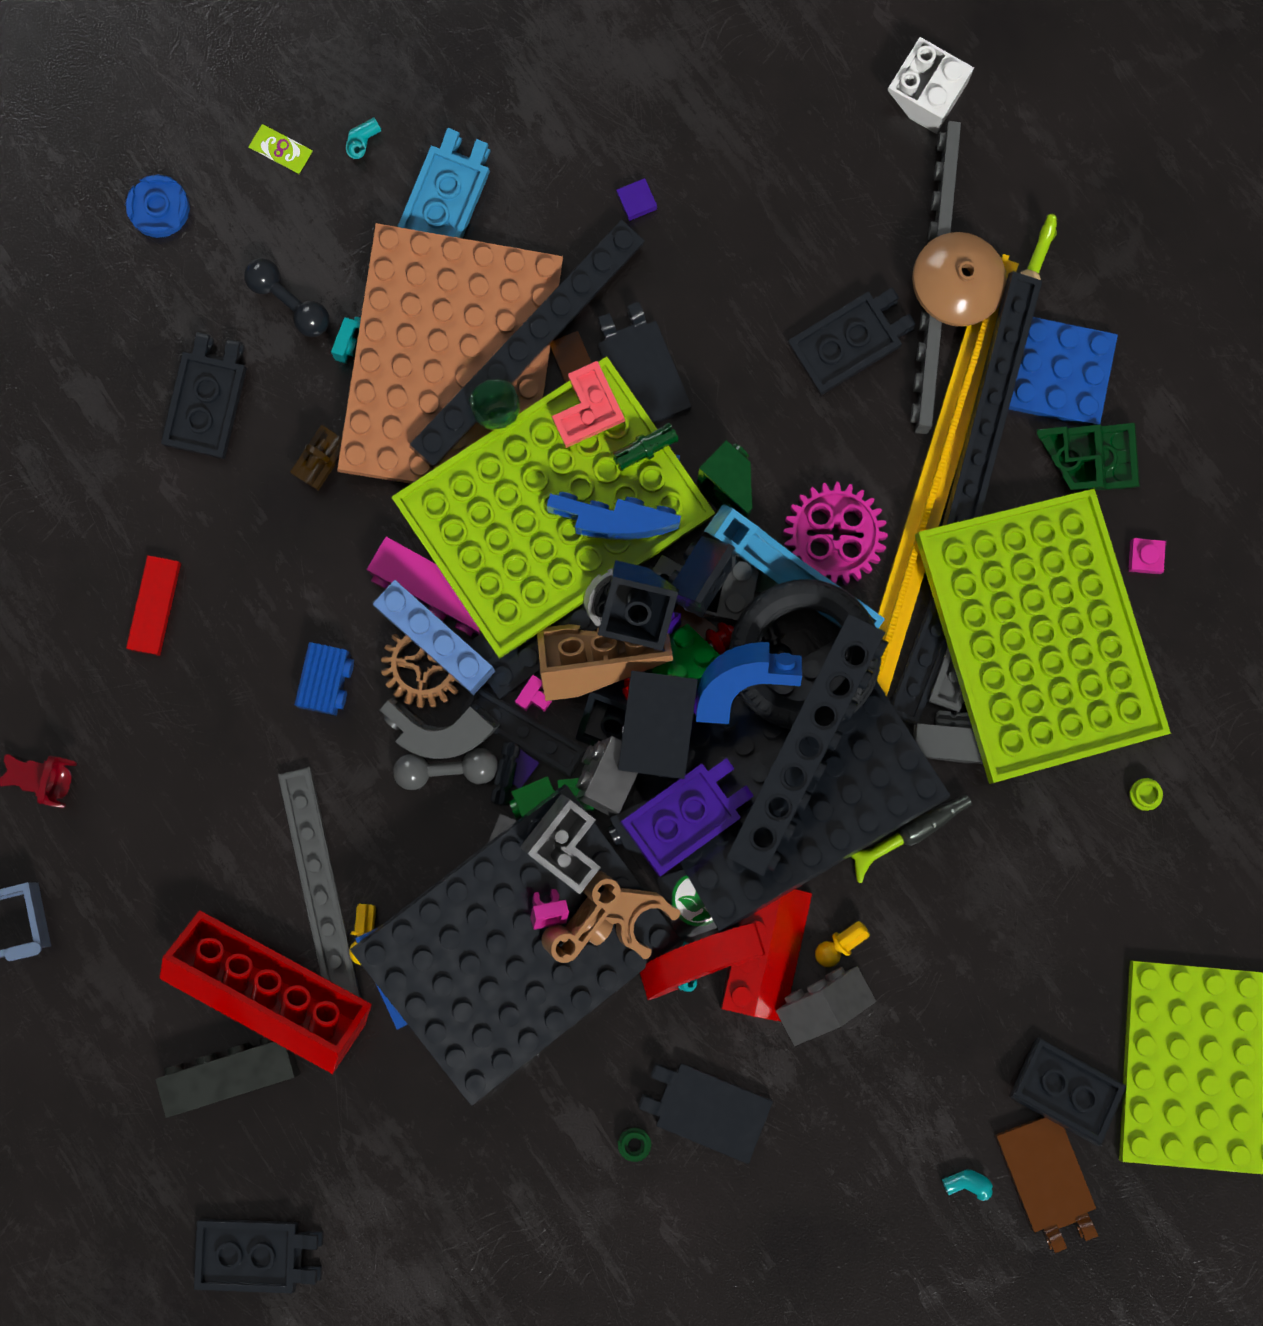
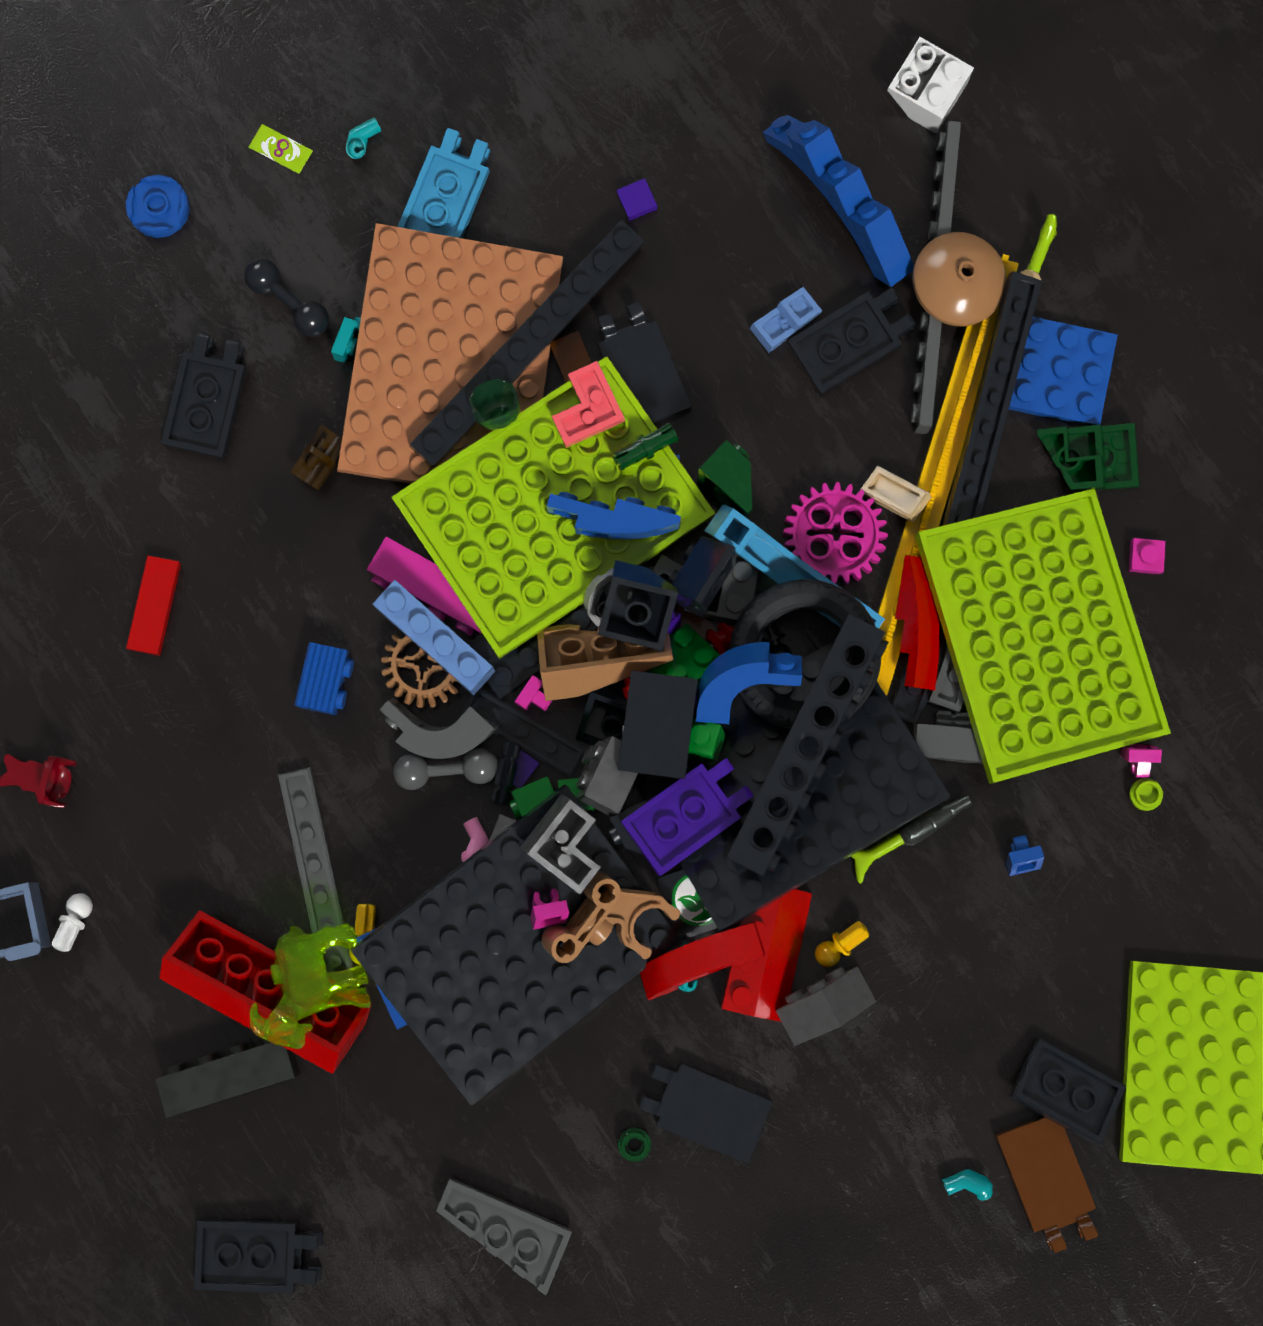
none -> white axle [52,893,93,952]
none -> clear neon green animal [250,923,371,1049]
none -> dark grey wing [436,1178,573,1296]
none -> bright pink arm [461,817,489,862]
none -> green brick [688,718,725,766]
none -> medium blue slope [750,287,822,353]
none -> blue arch [763,115,914,287]
none -> tan tile [860,466,931,523]
none -> red slope [895,555,939,690]
none -> blue tile [1005,835,1044,876]
none -> dark pink tile [1120,744,1162,777]

